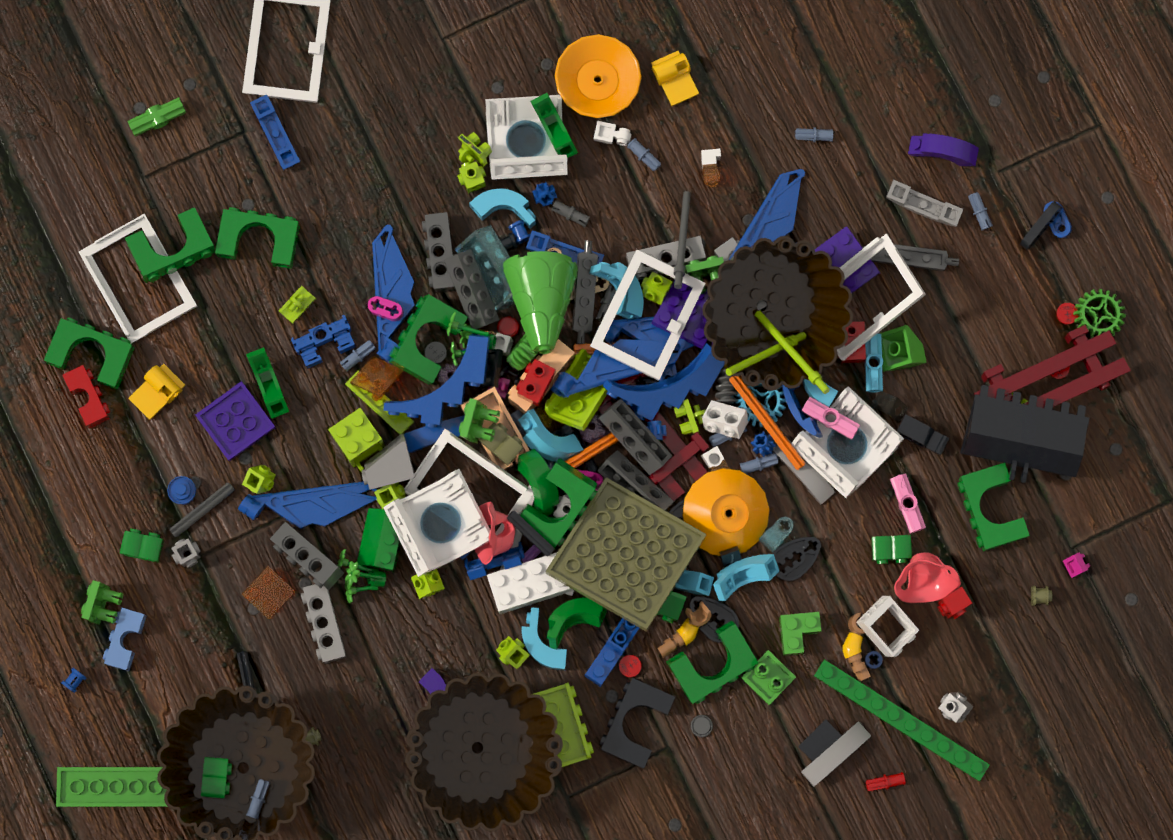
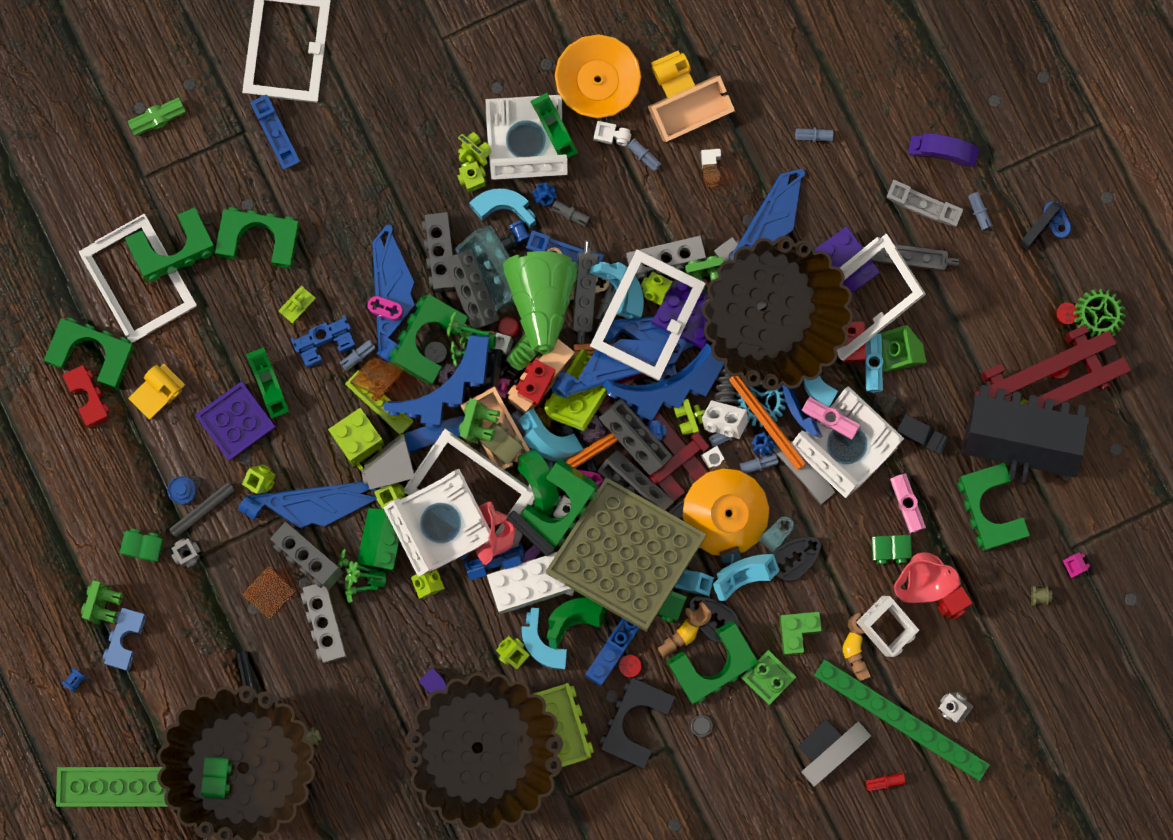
sand blue axle [246,779,270,819] -> none
dark grey bar [674,191,691,289] -> none
lime bar [726,332,807,376] -> none
lime bar [755,310,830,394] -> none
dark blue bush [864,651,883,669] -> none
none -> light nougat piece [648,76,735,142]

